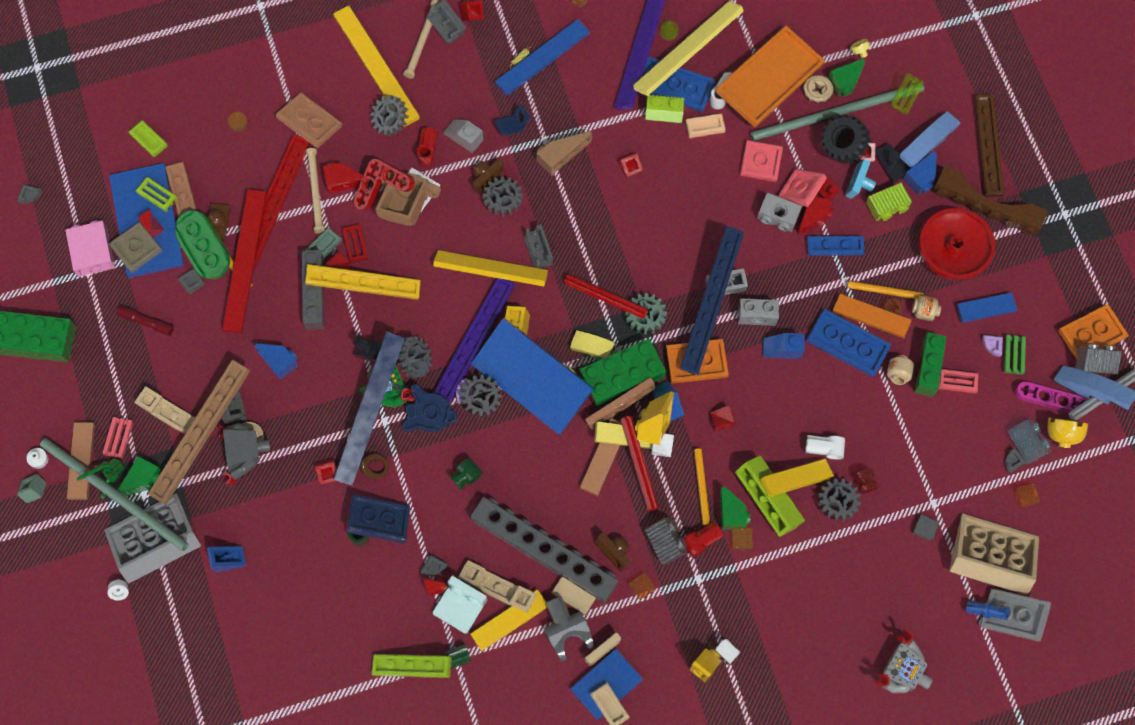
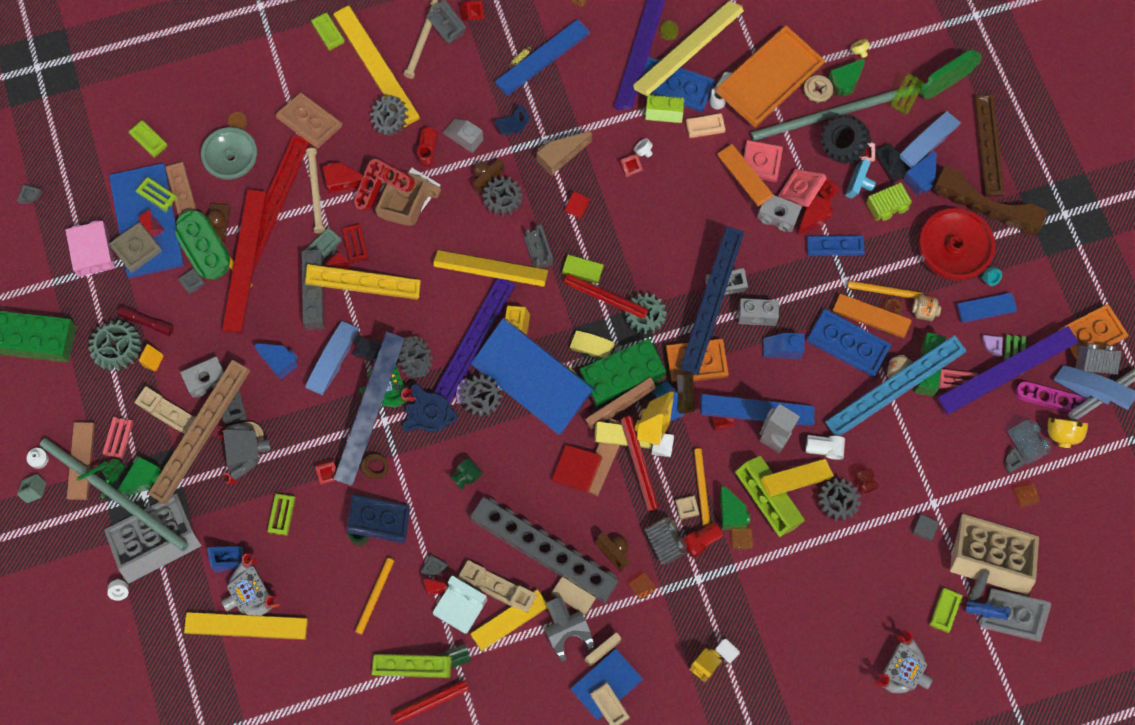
none -> sand green gear [88,320,142,371]
none -> light orange slope [139,344,164,371]
none -> light grey brick [180,357,224,398]
none -> yellow tile [184,613,308,640]
none -> sand green dish [201,127,257,180]
none -> torso [221,552,280,616]
none -> lime tile [267,494,296,536]
none -> medium blue slope [305,321,359,395]
none -> lime tile [311,12,345,51]
none -> light orange bar [355,558,394,635]
none -> red axle [392,680,469,724]
none -> red tile [552,445,602,493]
none -> lime tile [562,255,604,284]
none -> red slope [564,191,590,219]
none -> white tile [634,138,653,158]
none -> tan tile [675,495,699,520]
none -> dark brown tile [677,373,695,414]
none -> blue tile [700,394,814,426]
none -> orange tile [717,144,773,206]
none -> light grey arch [759,404,800,453]
none -> dark azure tile [825,335,966,436]
none -> green tile [920,49,982,99]
none -> lime tile [929,588,963,633]
none -> dark purple tile [937,326,1078,415]
none -> dark grey animal [970,569,990,602]
none -> teal tile [980,266,1002,286]

